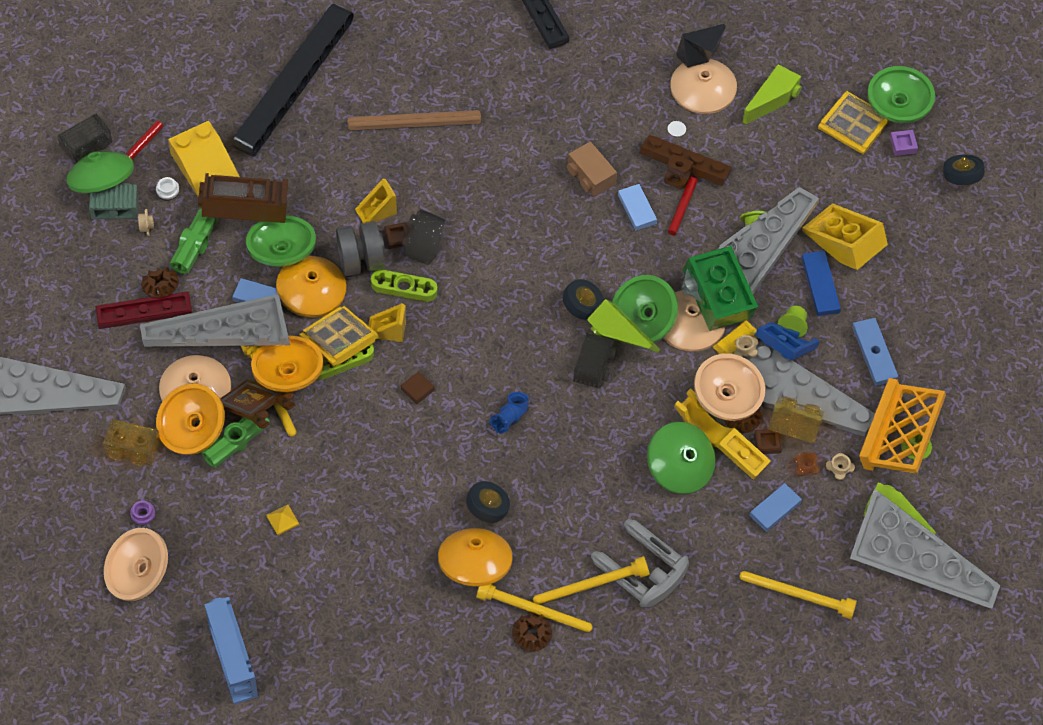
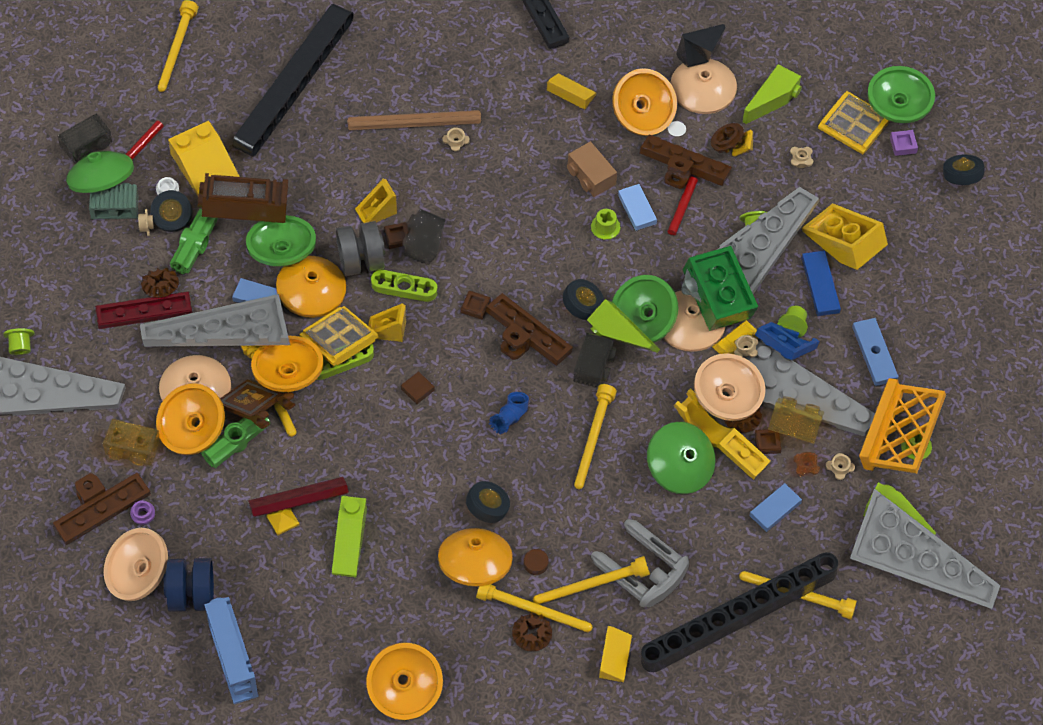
none -> lime piece [3,328,35,355]
none -> reddish brown plate [53,473,151,545]
none -> black wheel [150,190,193,232]
none -> yellow piece [157,0,199,92]
none -> dark blue wheel [164,558,214,612]
none -> dark red tile [248,477,349,517]
none -> lime slope [332,496,367,577]
none -> light orange dish [366,642,443,720]
none -> tan plate [442,128,470,151]
none -> reddish brown tile [461,291,491,320]
none -> reddish brown plate [486,293,573,366]
none -> reddish brown tile [524,549,549,575]
none -> yellow slope [547,73,596,110]
none -> yellow piece [574,384,617,489]
none -> lime piece [591,209,621,240]
none -> yellow slope [599,626,632,682]
none -> light orange dish [612,69,677,136]
none -> black beam [641,552,838,673]
none -> reddish brown gear [711,123,745,154]
none -> yellow slope [732,129,753,157]
none -> tan plate [790,147,813,168]

